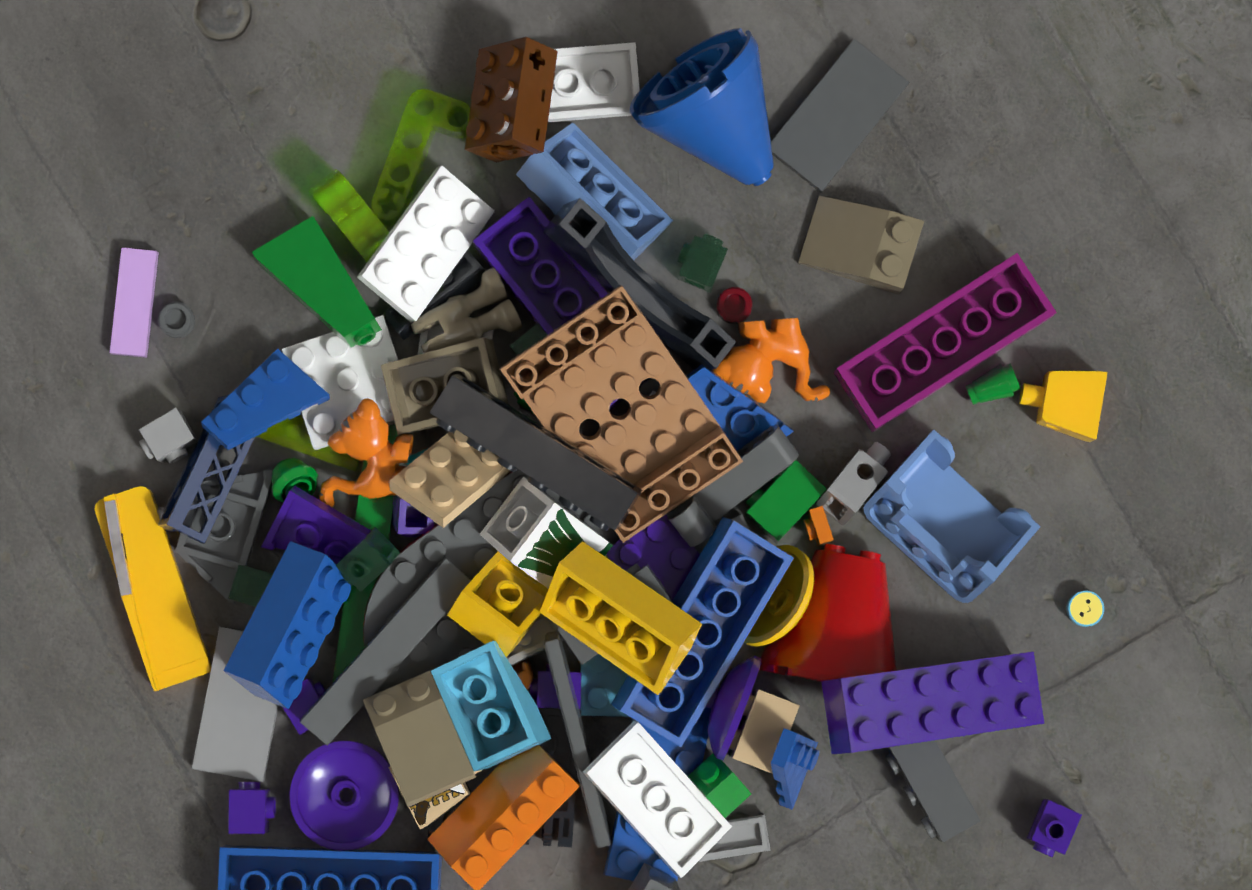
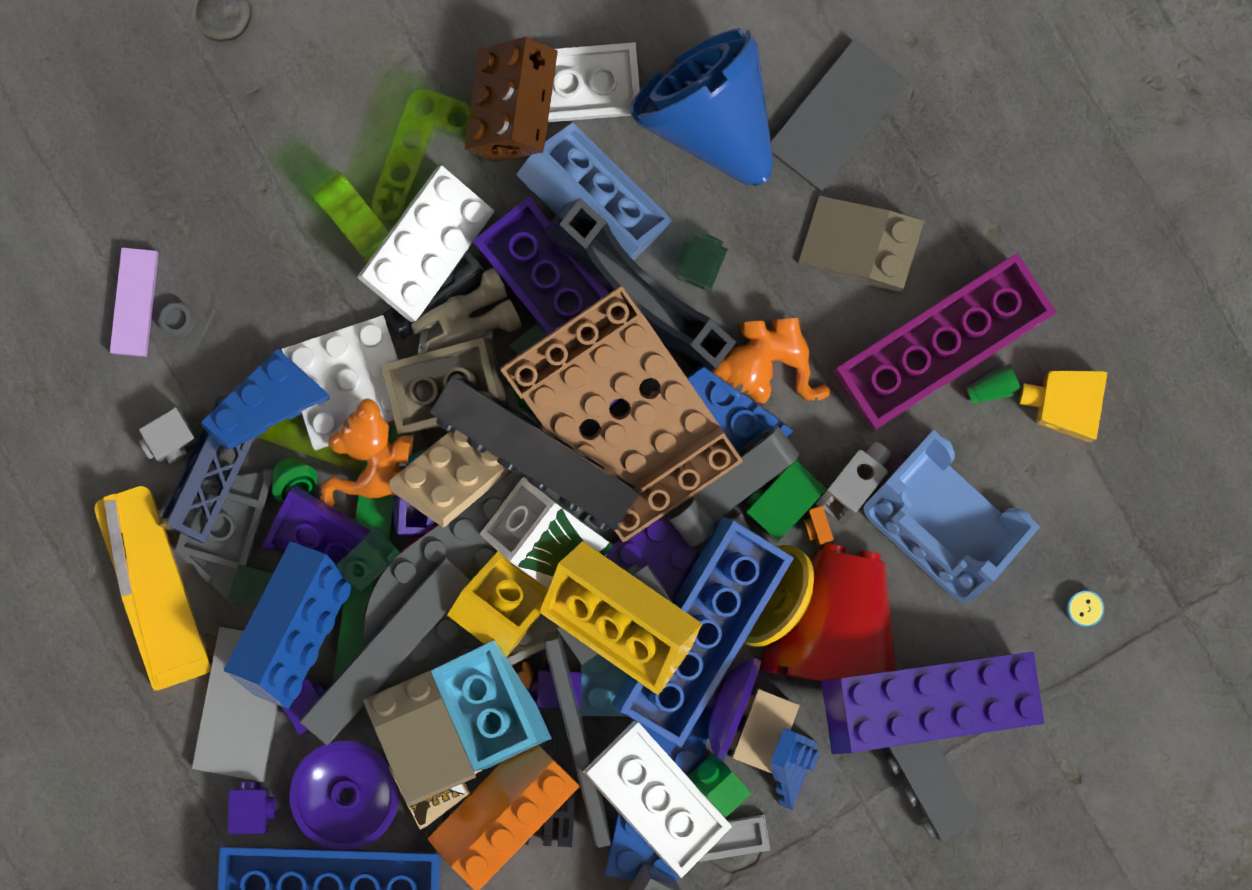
green slope [252,216,382,348] -> none
dark red tile [717,287,752,324] -> none
dark purple brick [1027,799,1082,858] -> none

